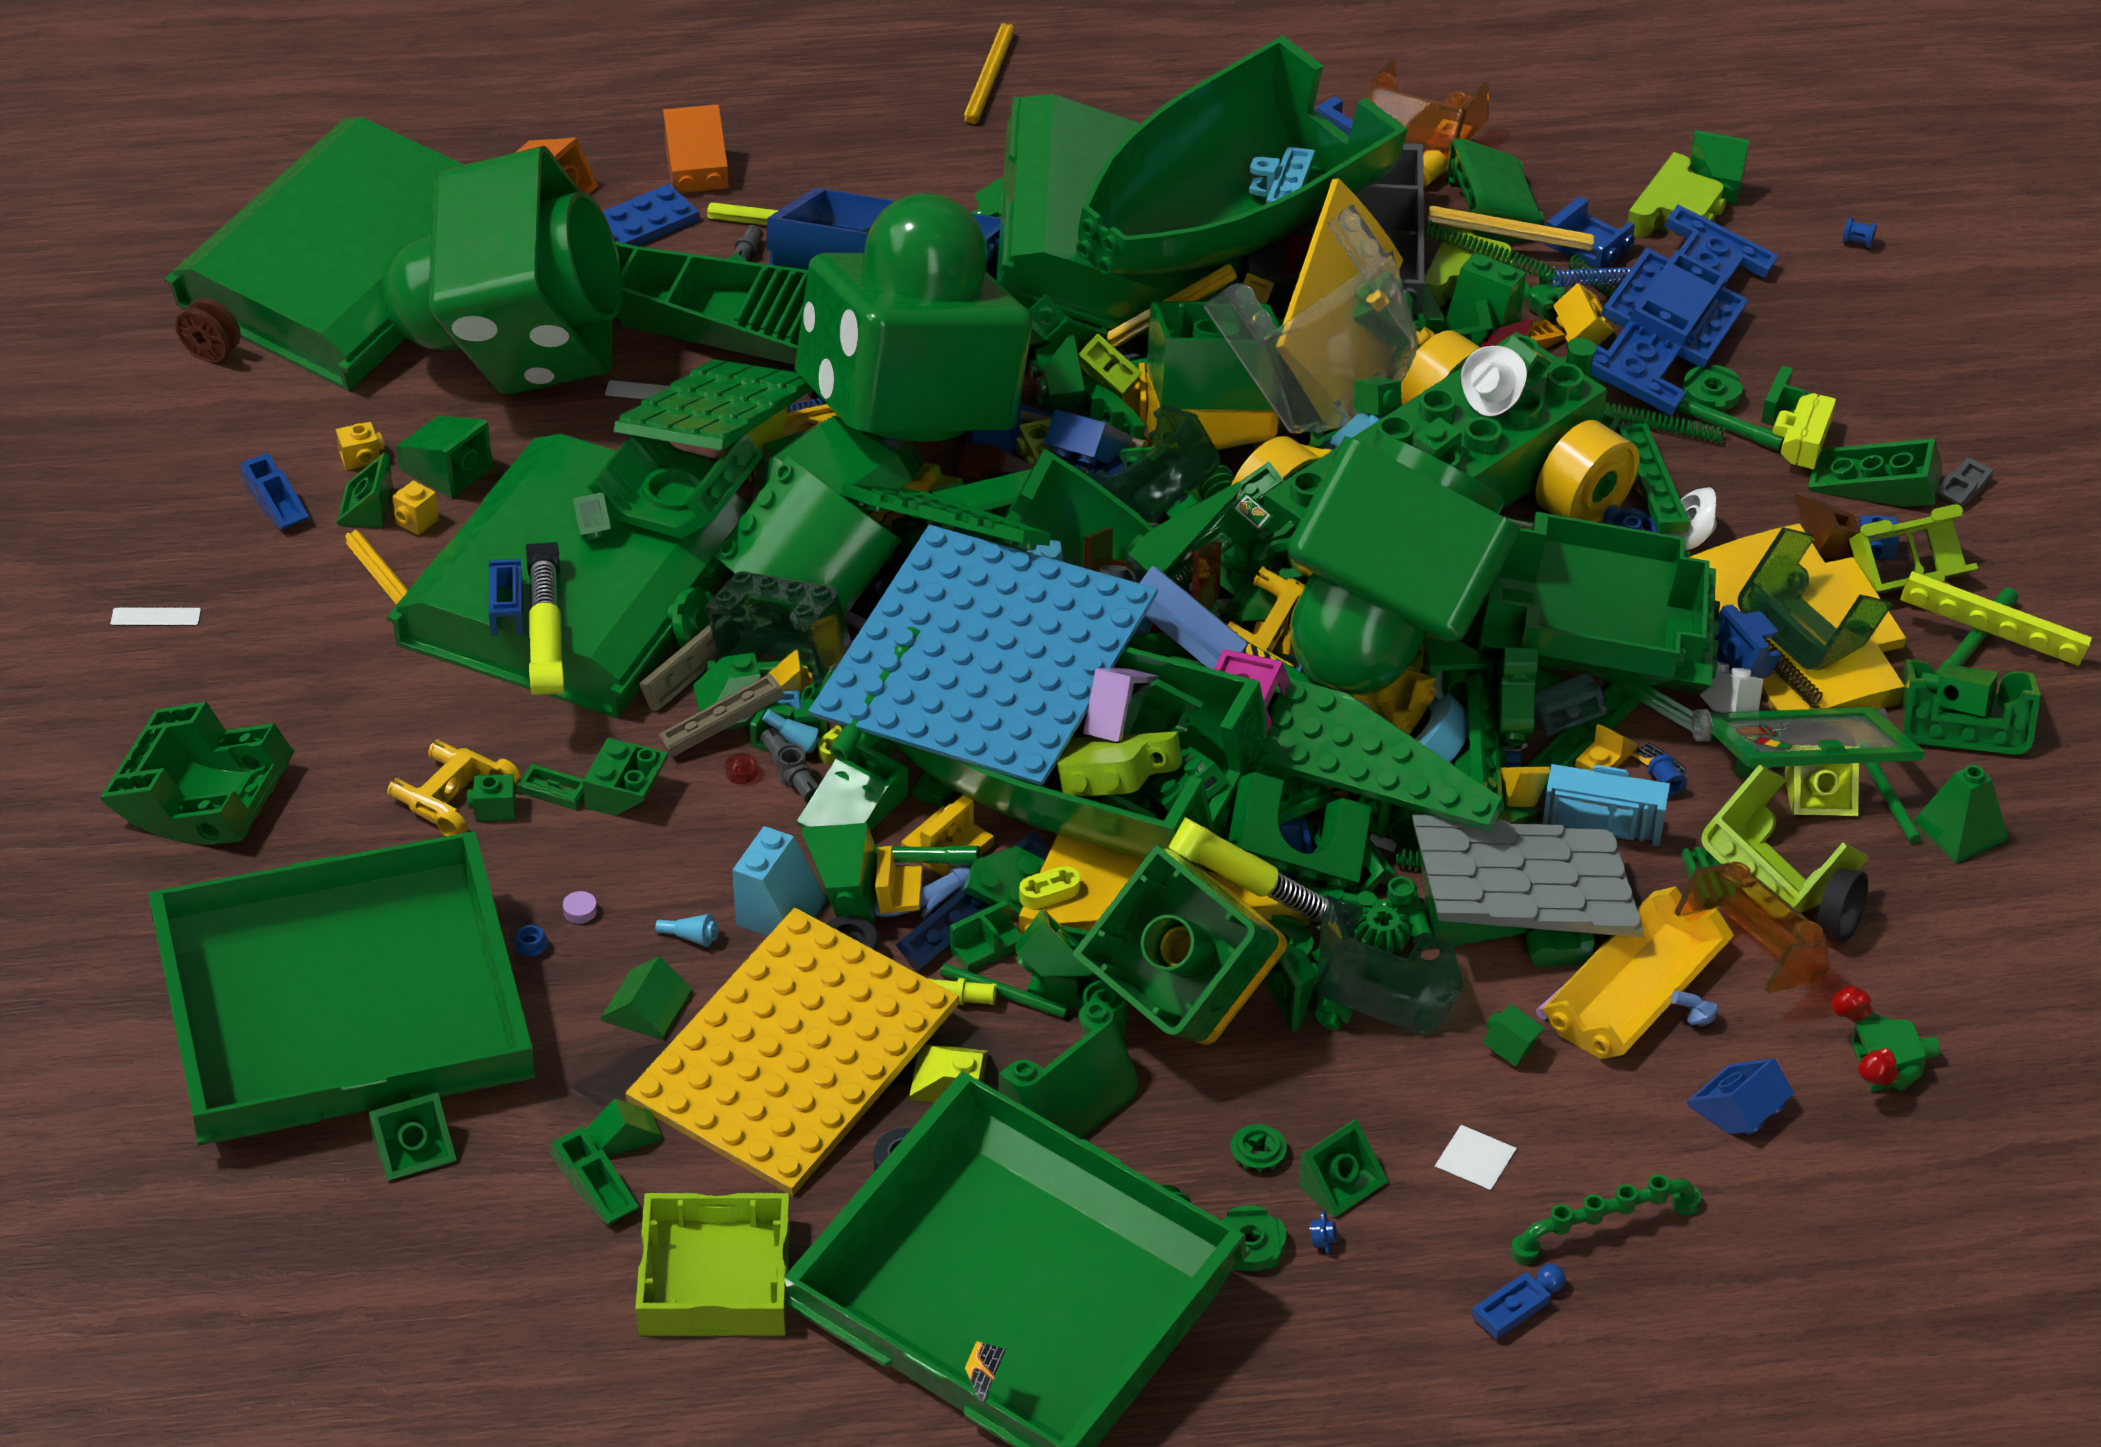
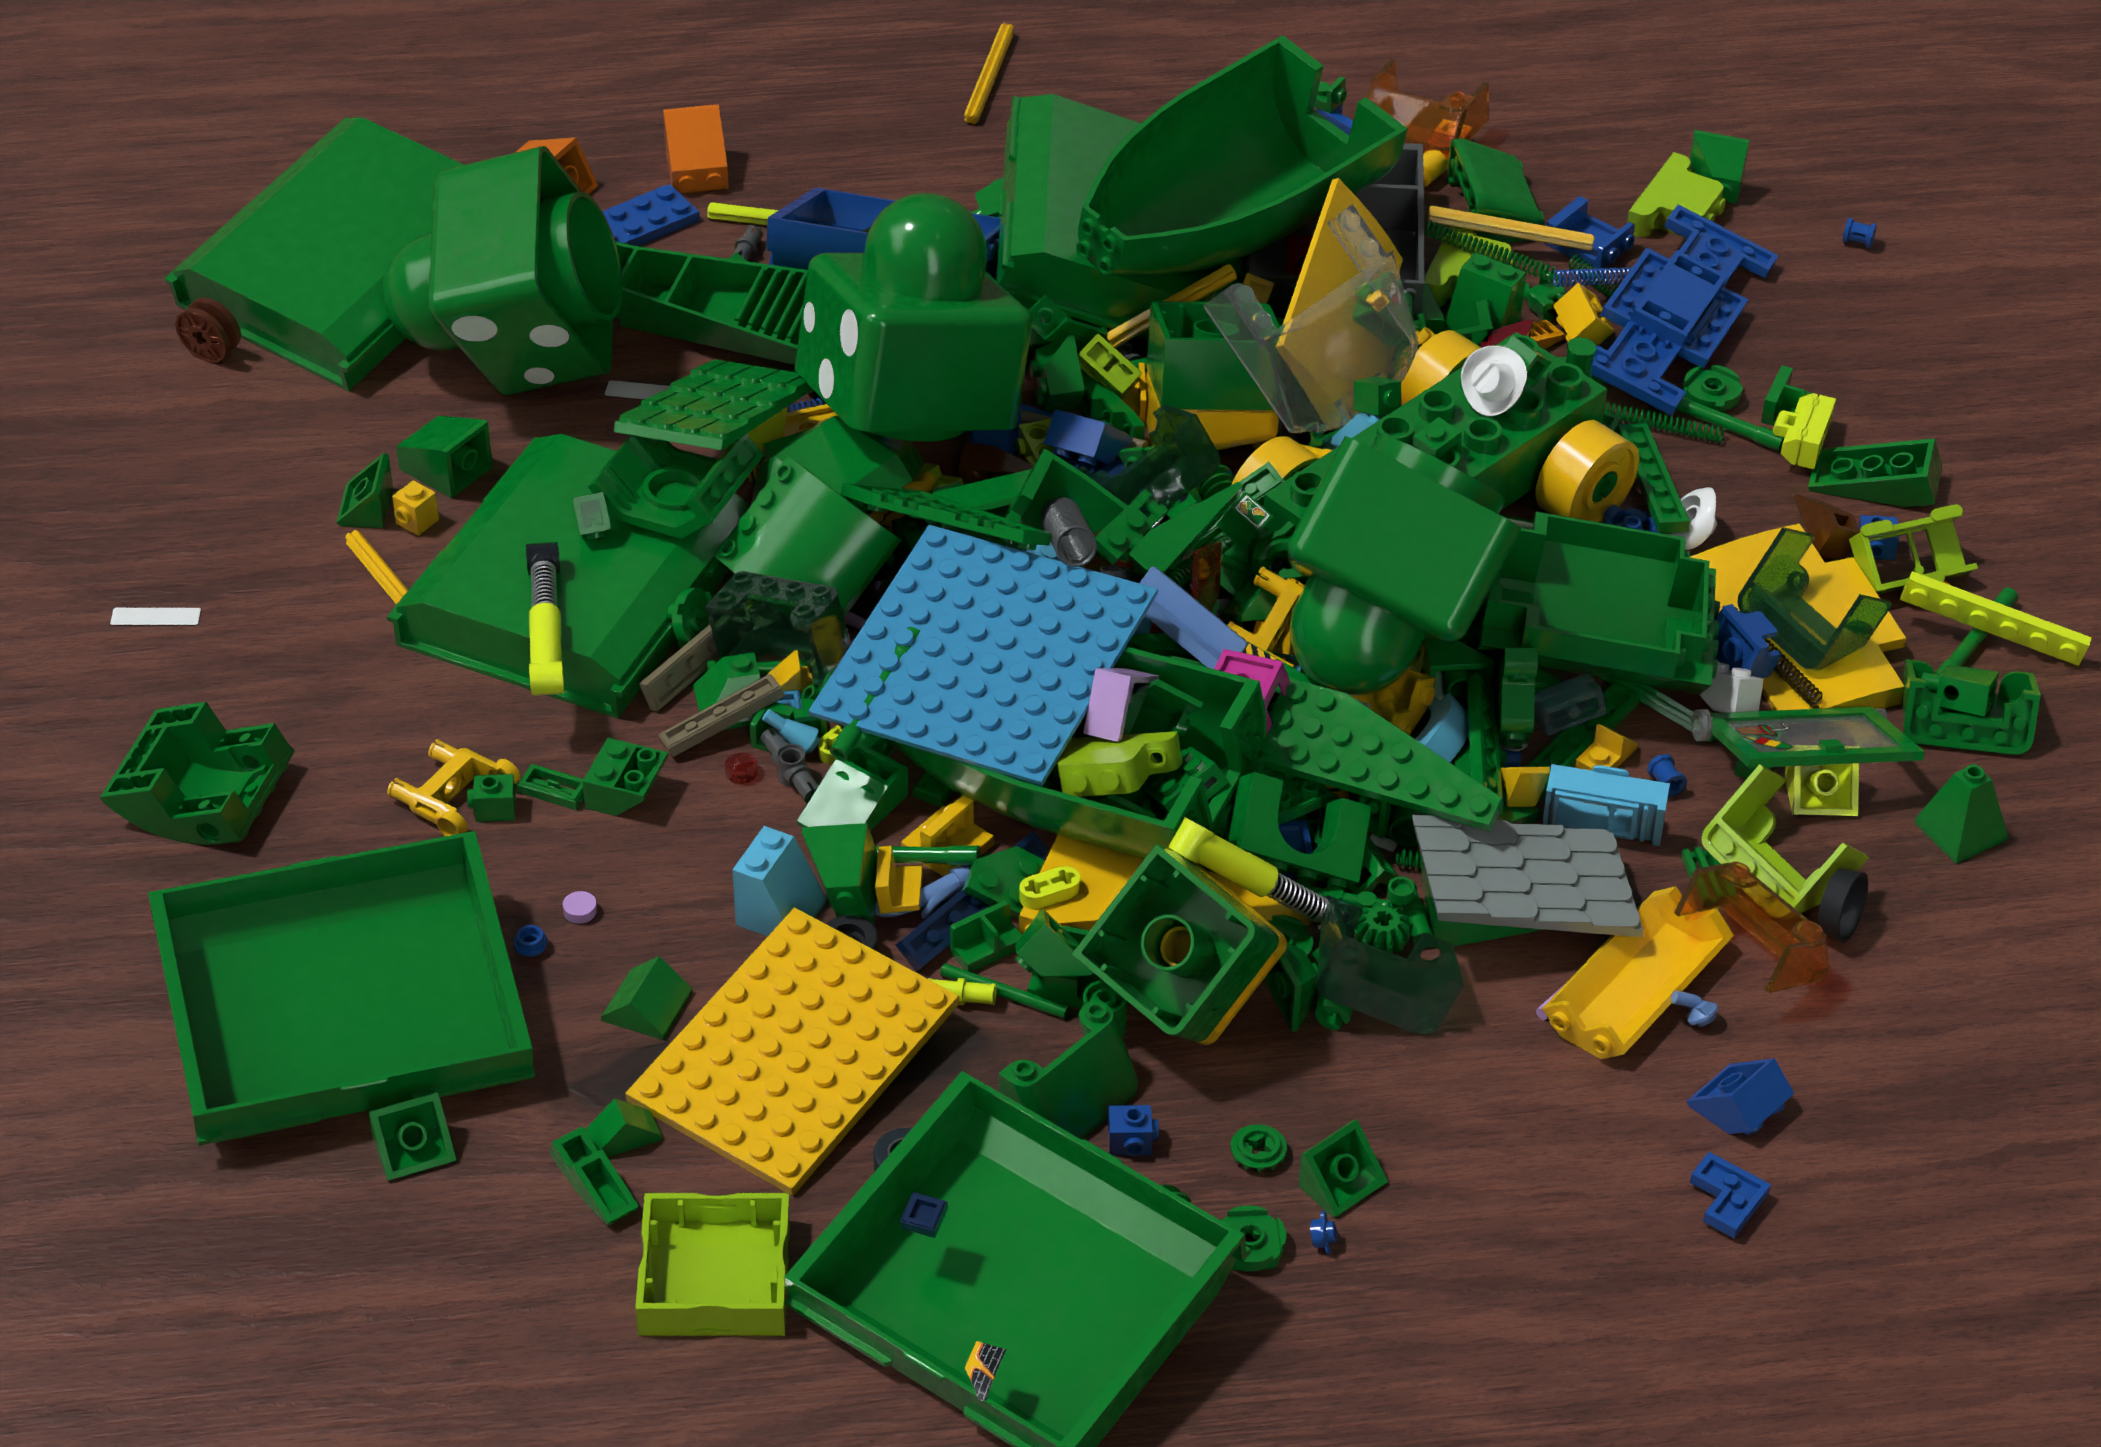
blue slope [240,452,309,530] -> none
yellow brick [336,422,384,470] -> none
blue window [489,559,523,636] -> none
medium azure cone [655,914,719,947] -> none
neon yellow slope [909,1044,988,1103] -> none
medium azure plate [1249,147,1315,204] -> none
white sticker [1435,1125,1517,1190] -> none
blue plate [1472,1264,1566,1340] -> none
green brick [1482,1004,1544,1067] -> none
green bar [1510,1174,1701,1266] -> none
green leg [1525,929,1594,968] -> none
black sticker [1631,742,1686,773] -> none
green torso [1831,985,1940,1092] -> none
green bar [1859,745,1921,844] -> none
dark grey slope [1937,457,1994,507] -> none
none -> dark blue tile [900,1192,948,1238]
none -> dark grey piece [1041,497,1097,567]
none -> green plate [1095,489,1169,565]
none -> blue brick [1108,1105,1159,1156]
none -> green bracket [1314,76,1347,113]
none -> blue plate [1690,1152,1771,1238]

